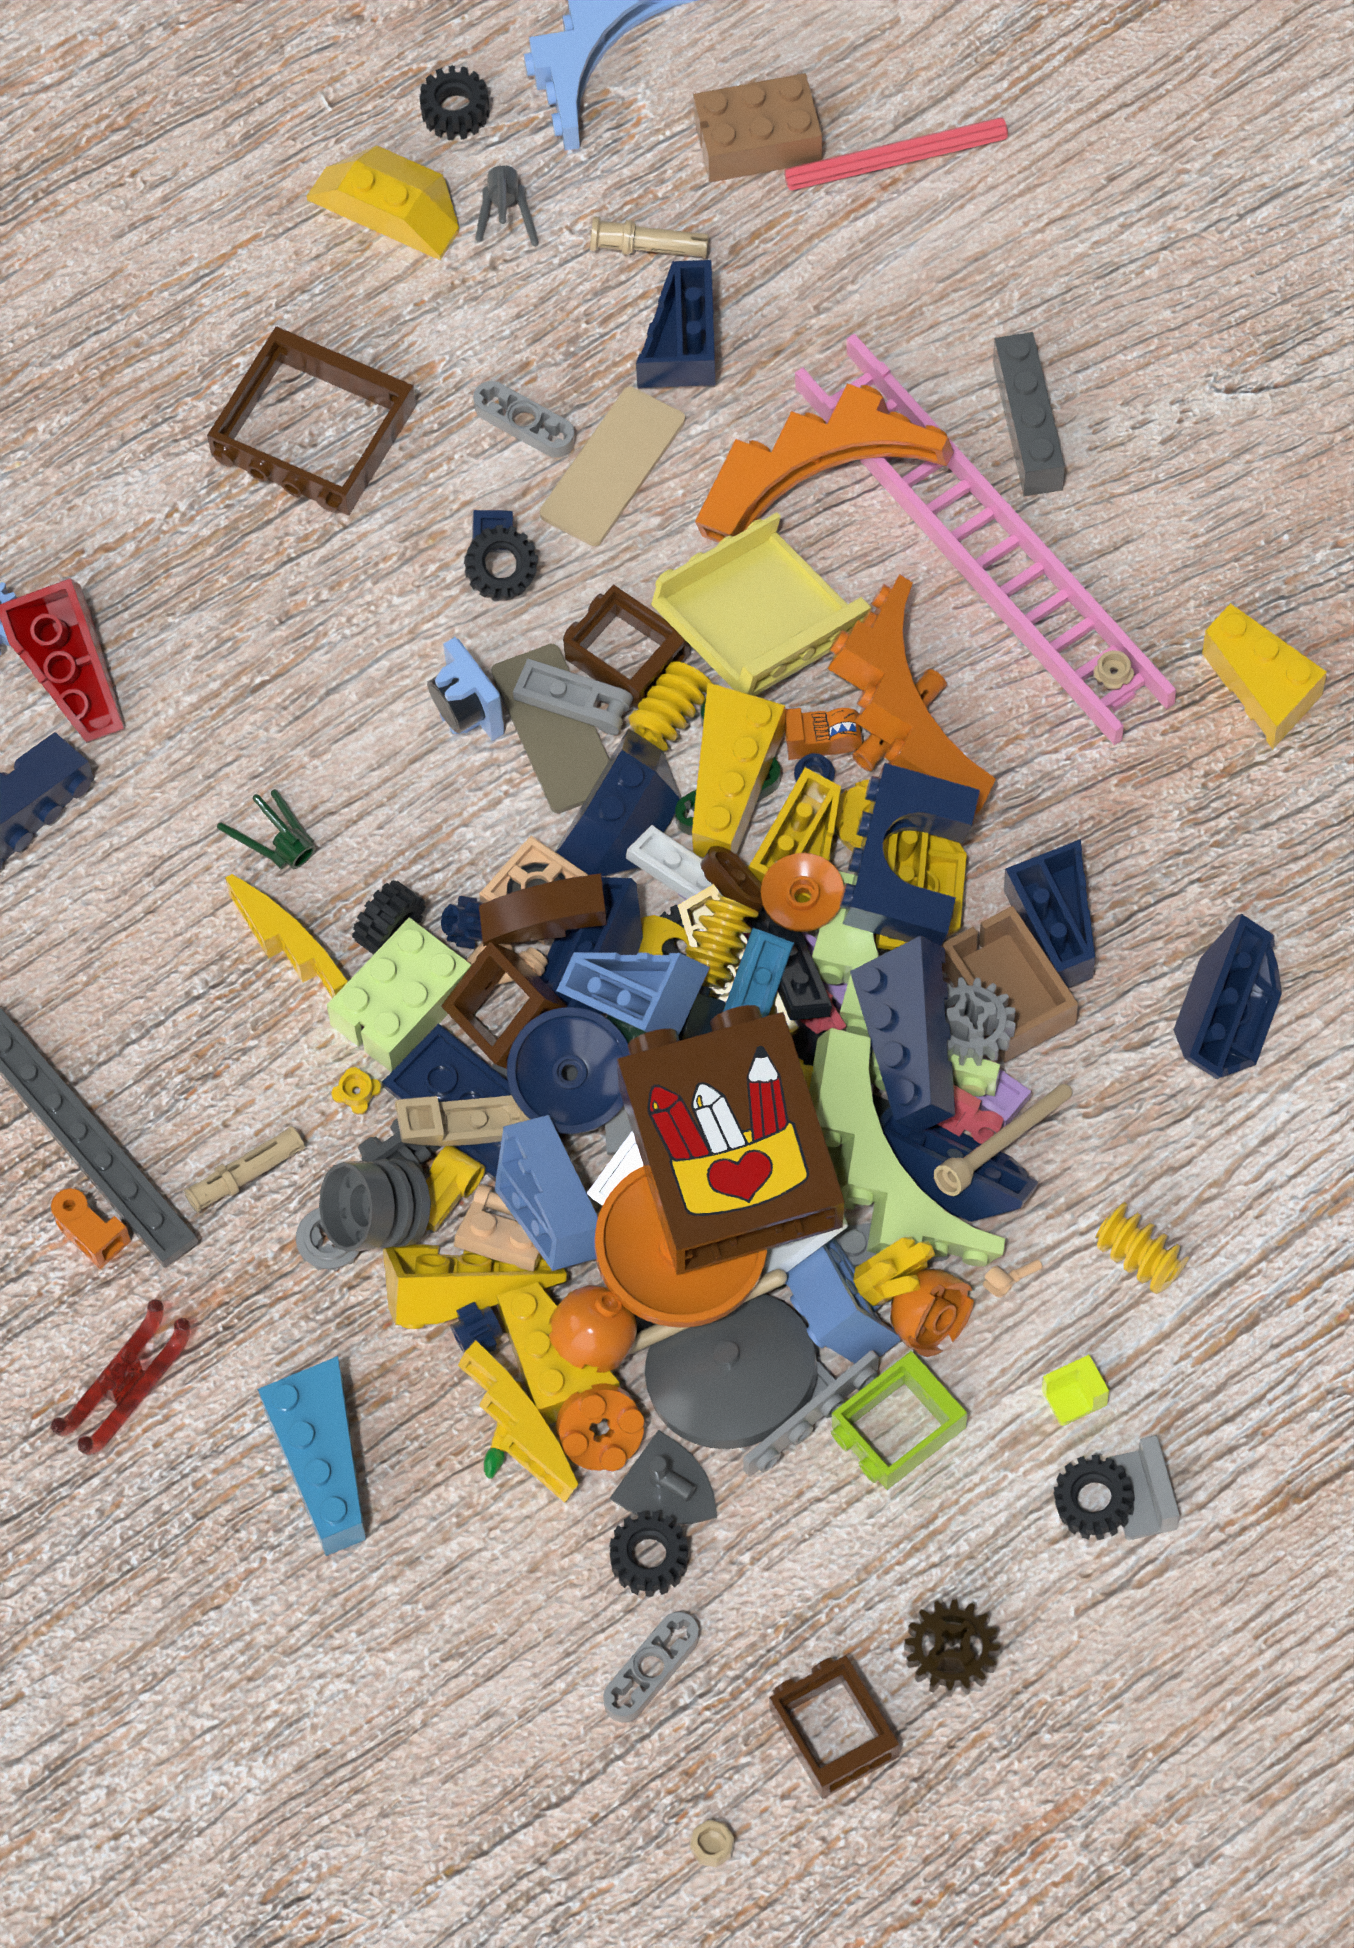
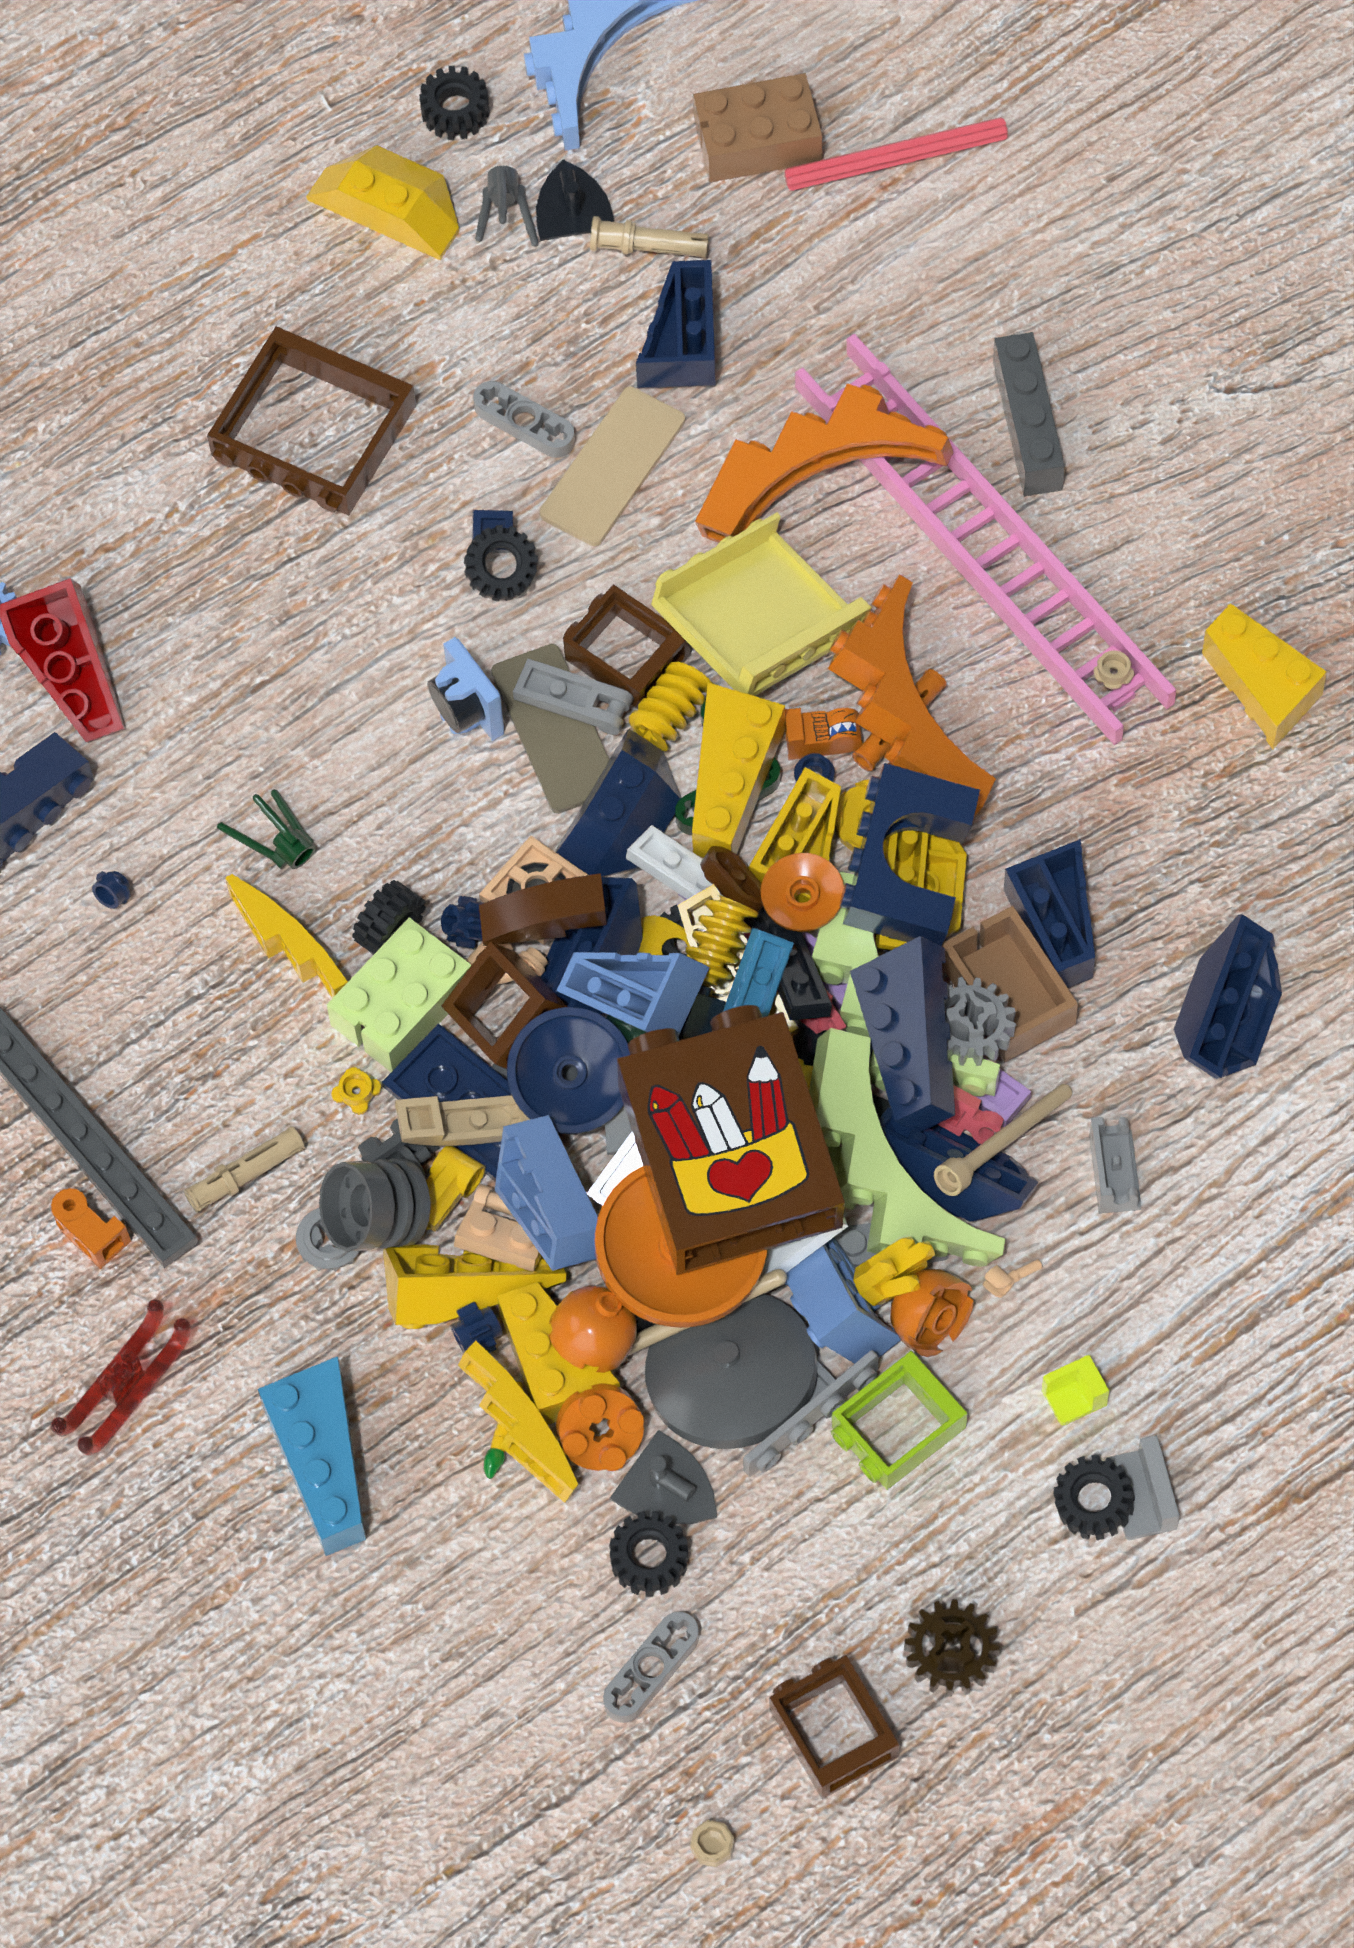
yellow piece [1095,1202,1190,1294] -> none
none -> dark blue plate [92,871,131,909]
none -> black shield [536,159,615,241]
none -> light grey hinge [1089,1117,1141,1214]

